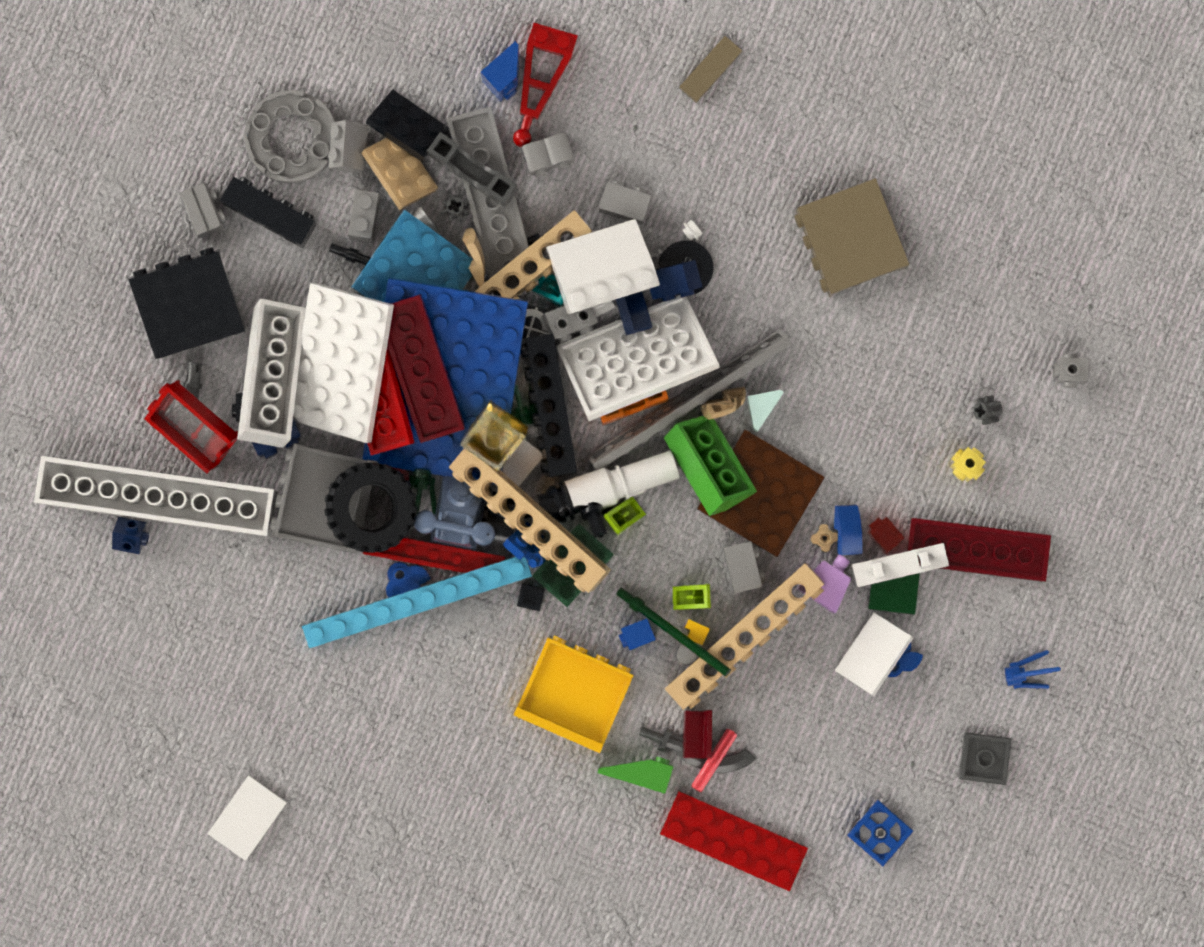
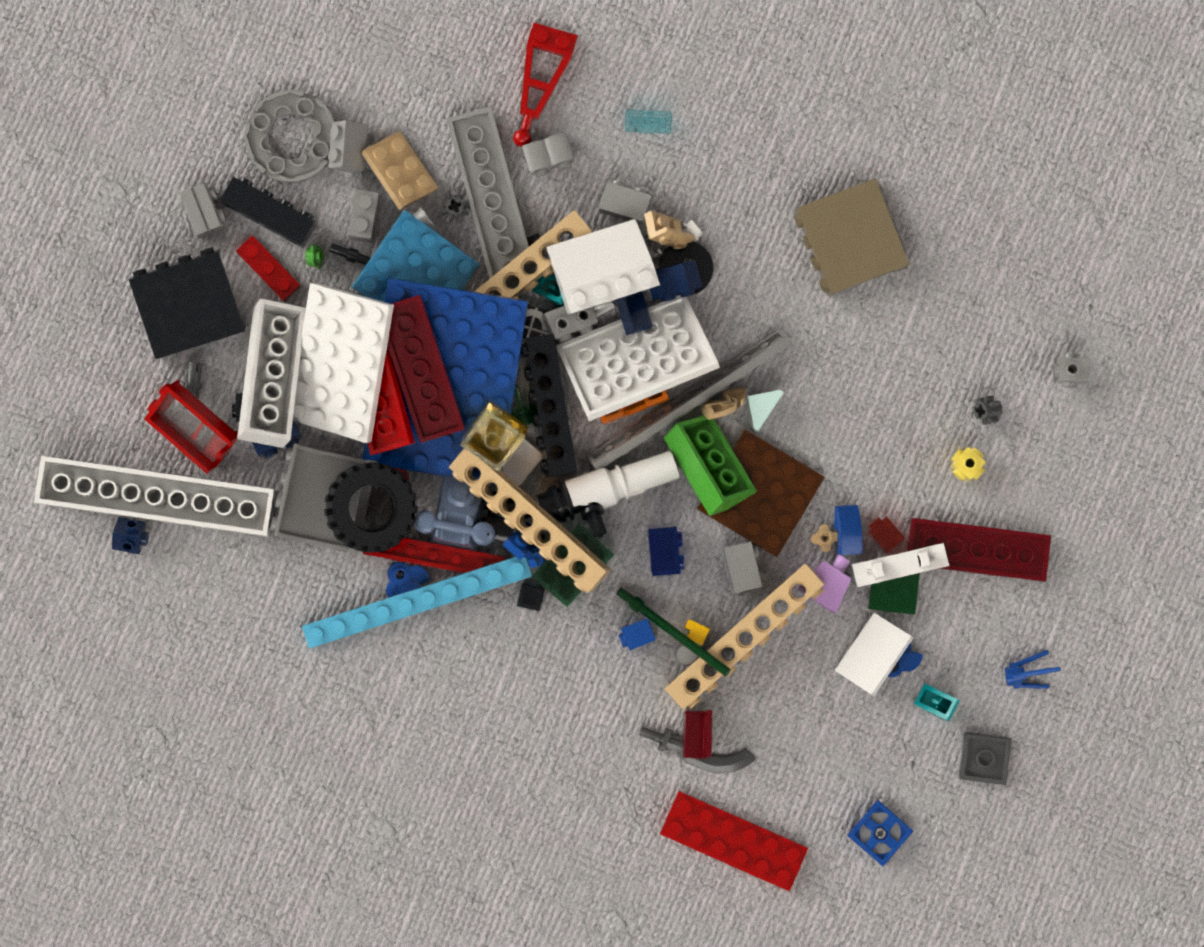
white tile [207,775,288,861] -> none
black plate [366,89,449,162] -> none
clear green plant [409,469,436,514] -> none
dark grey arch [427,132,518,208] -> none
tan brick [462,227,486,287] -> none
blue slope [481,41,520,102] -> none
yellow panel [514,635,634,753] -> none
bright green slope [597,756,674,794] -> none
lime slope [603,496,646,536] -> none
lime slope [672,584,711,610] -> none
dark tan tile [679,36,742,103] -> none
coral axle [692,729,737,792] -> none
none -> red plate [236,235,301,302]
none -> bright green plate [305,244,324,269]
none -> clear light blue slope [625,110,672,134]
none -> tan bracket [644,210,695,249]
none -> clear blue brick [648,527,685,578]
none -> teal slope [914,683,960,722]

